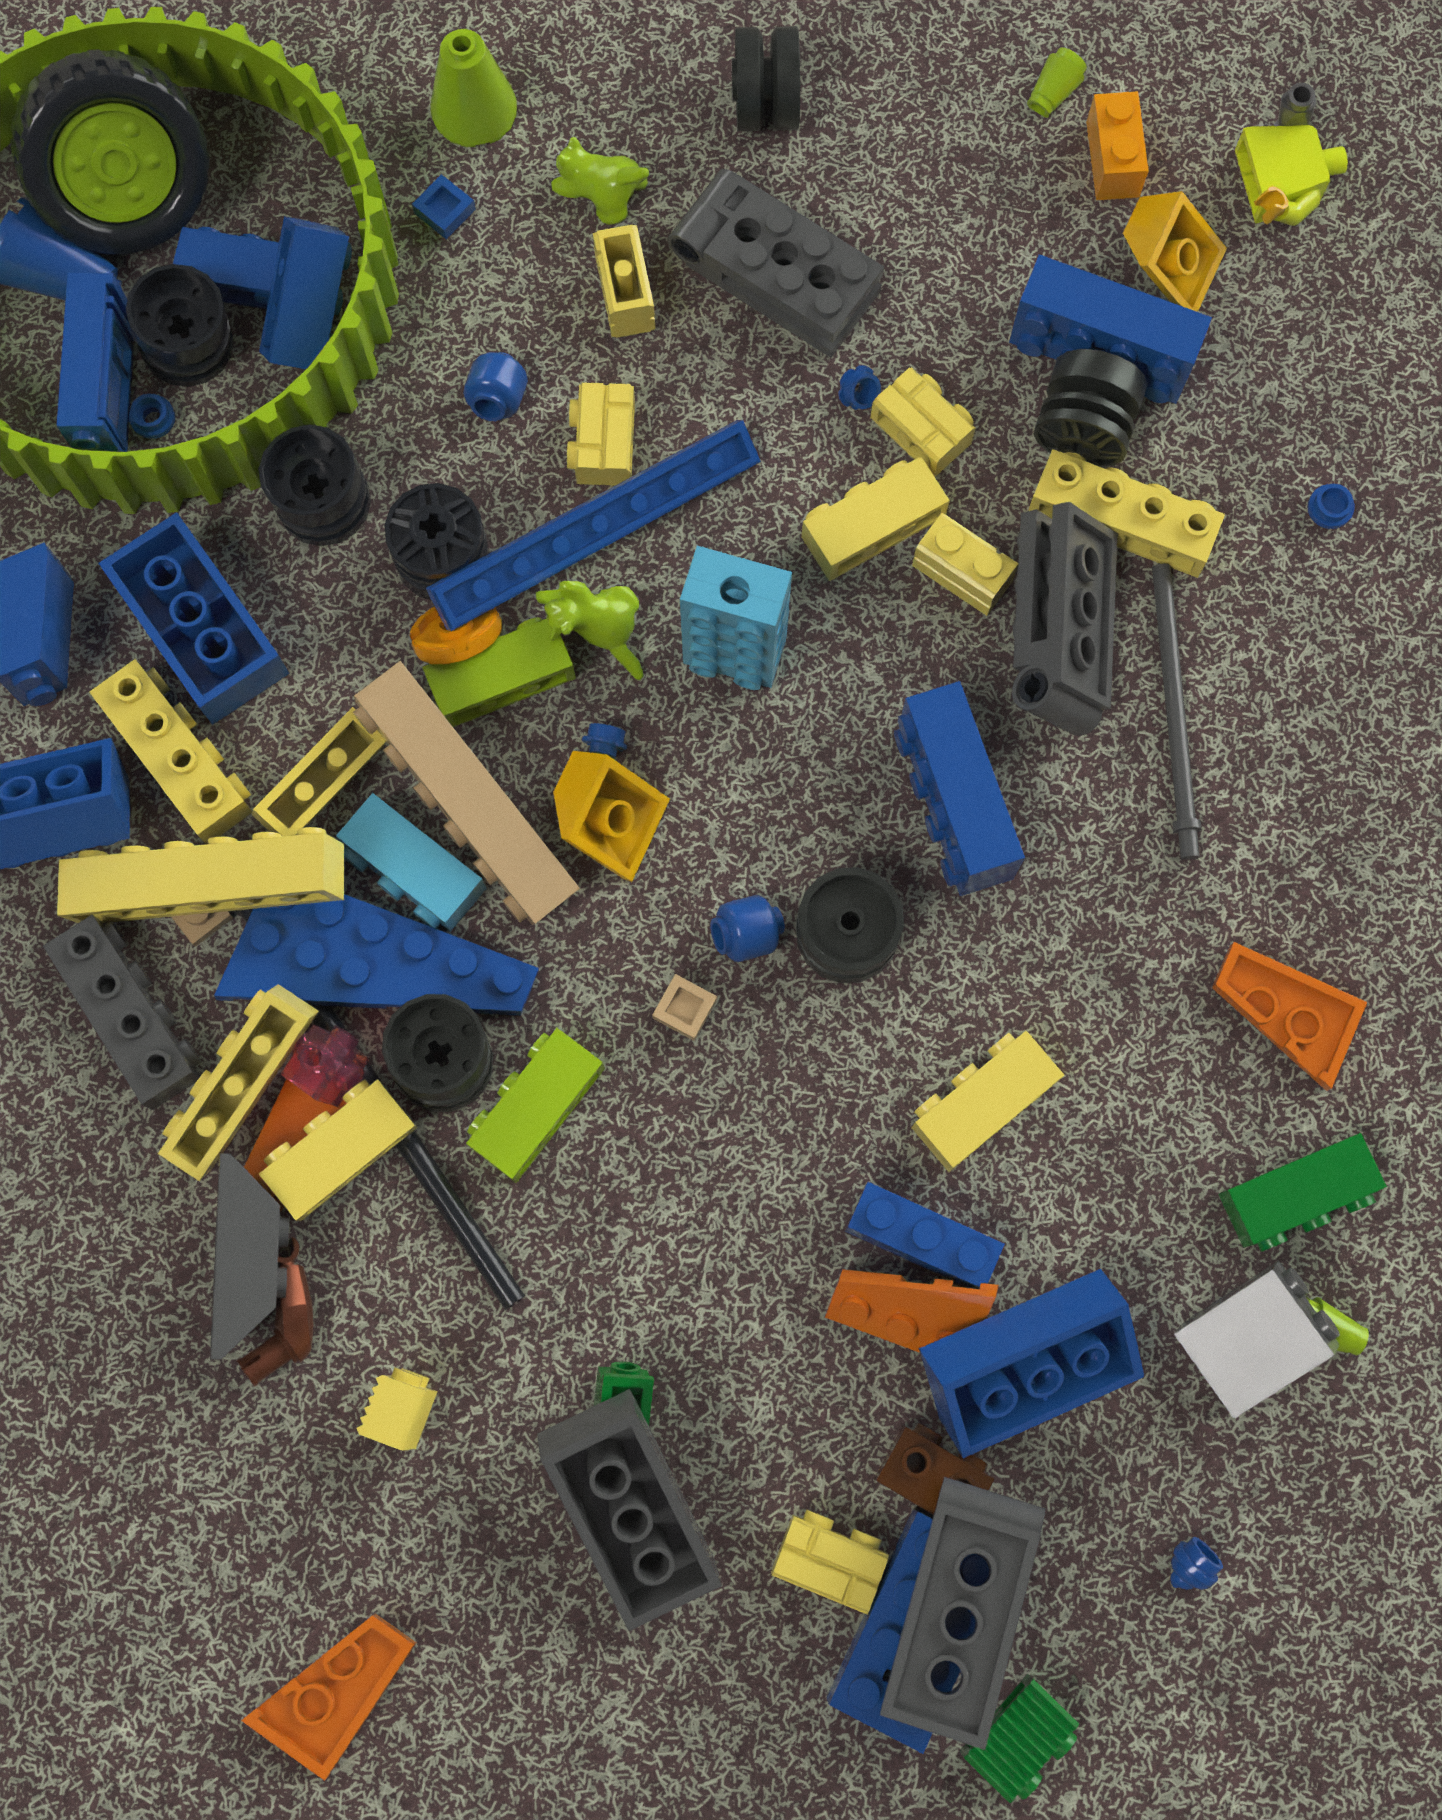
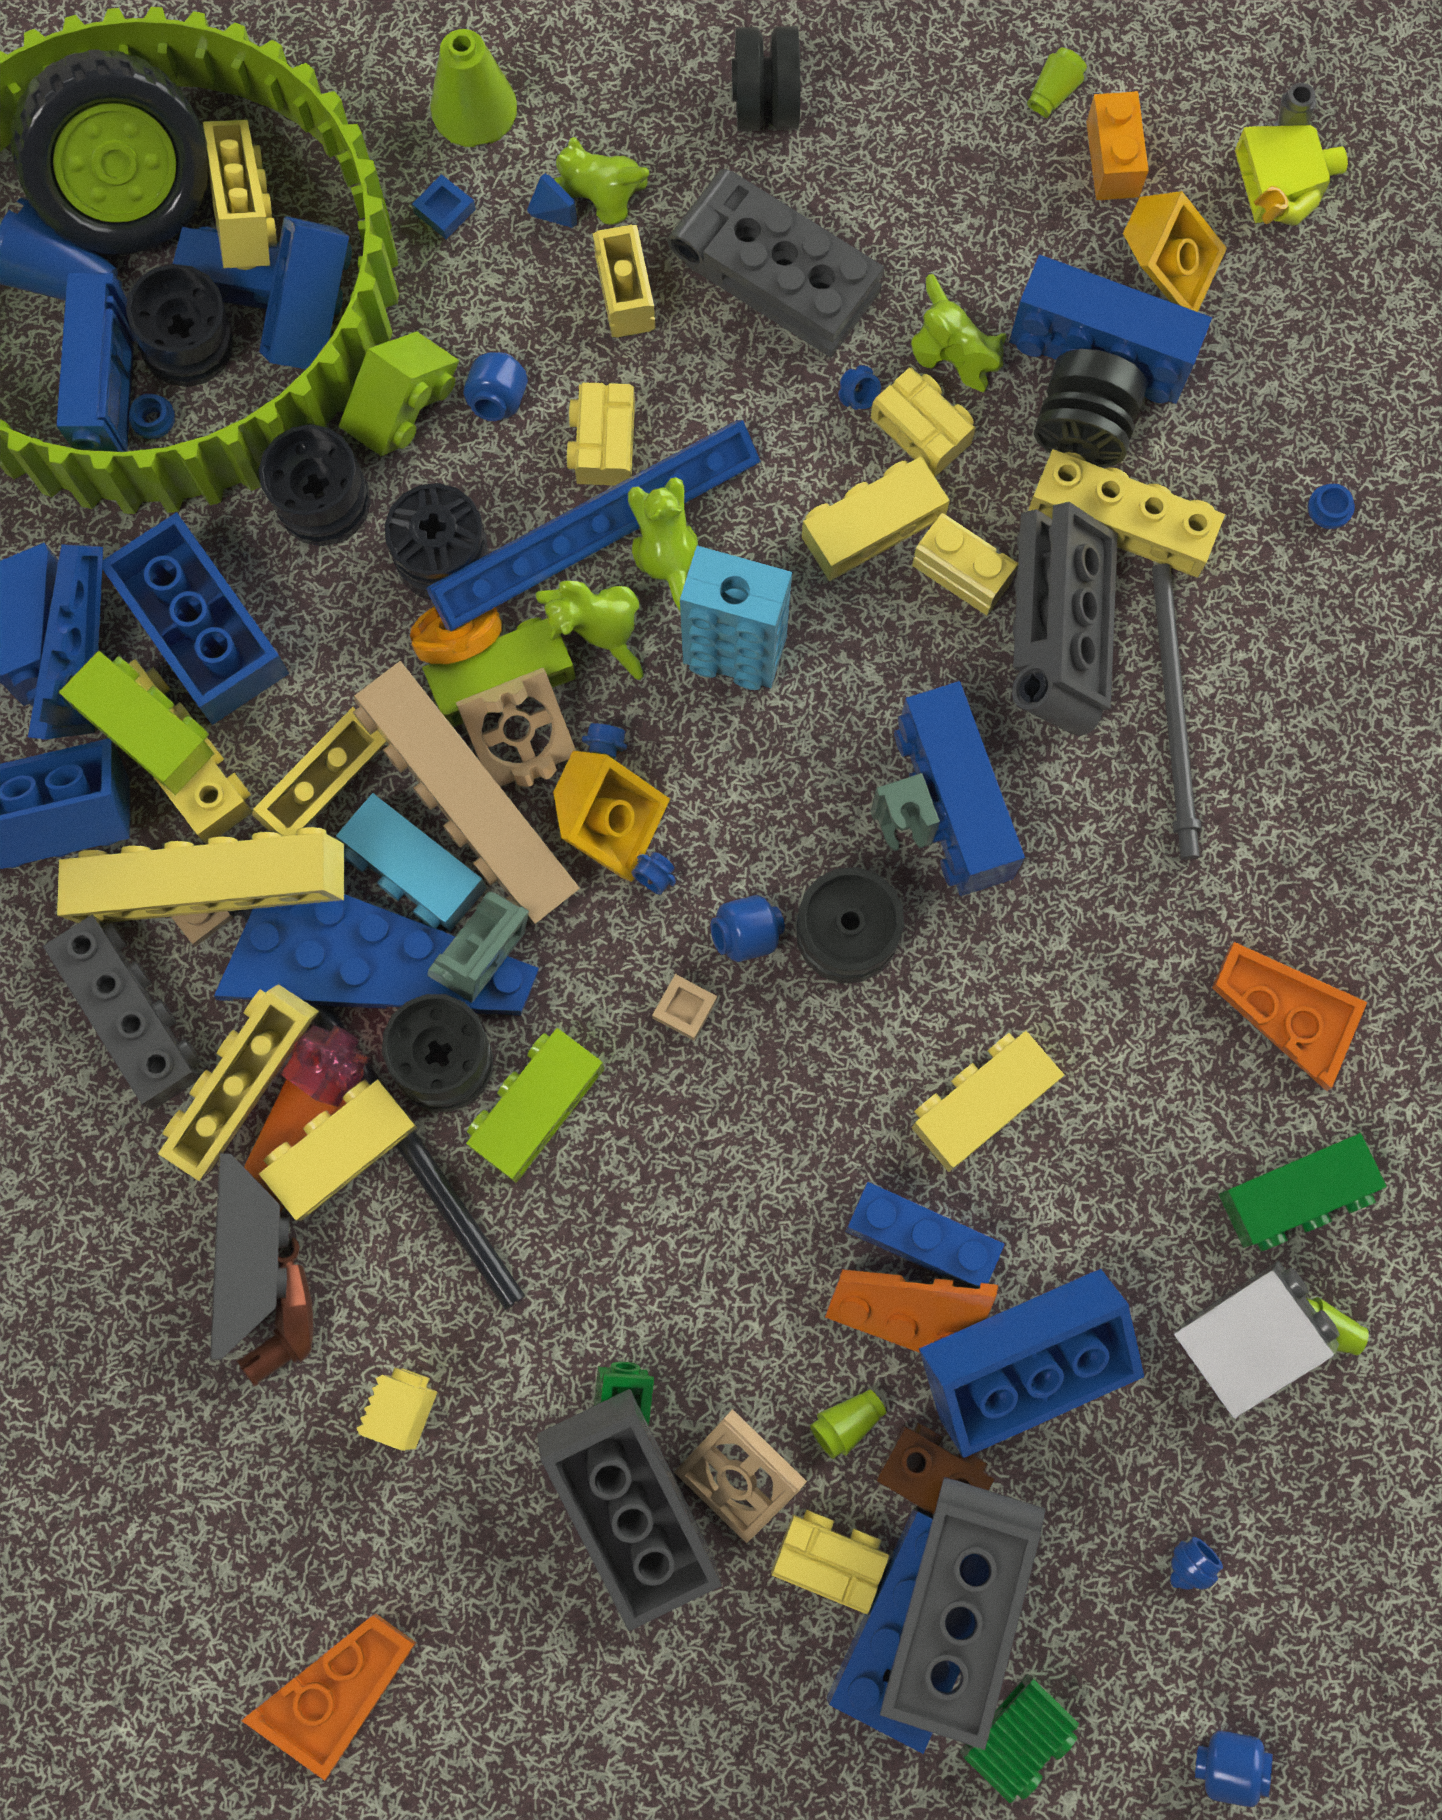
none -> blue wing [28,544,103,739]
none -> lime brick [59,650,214,795]
none -> light yellow brick [203,120,277,270]
none -> lime brick [338,331,460,456]
none -> sand green hinge [427,892,529,1003]
none -> tan piece [456,668,576,787]
none -> blue slope [527,173,577,228]
none -> lime animal [628,477,698,611]
none -> blue plate [631,852,676,895]
none -> tan piece [674,1409,807,1543]
none -> lime cone [810,1389,887,1459]
none -> sand green hinge [870,773,940,851]
none -> lime animal [911,274,1007,392]
none -> blue head [1195,1731,1273,1808]

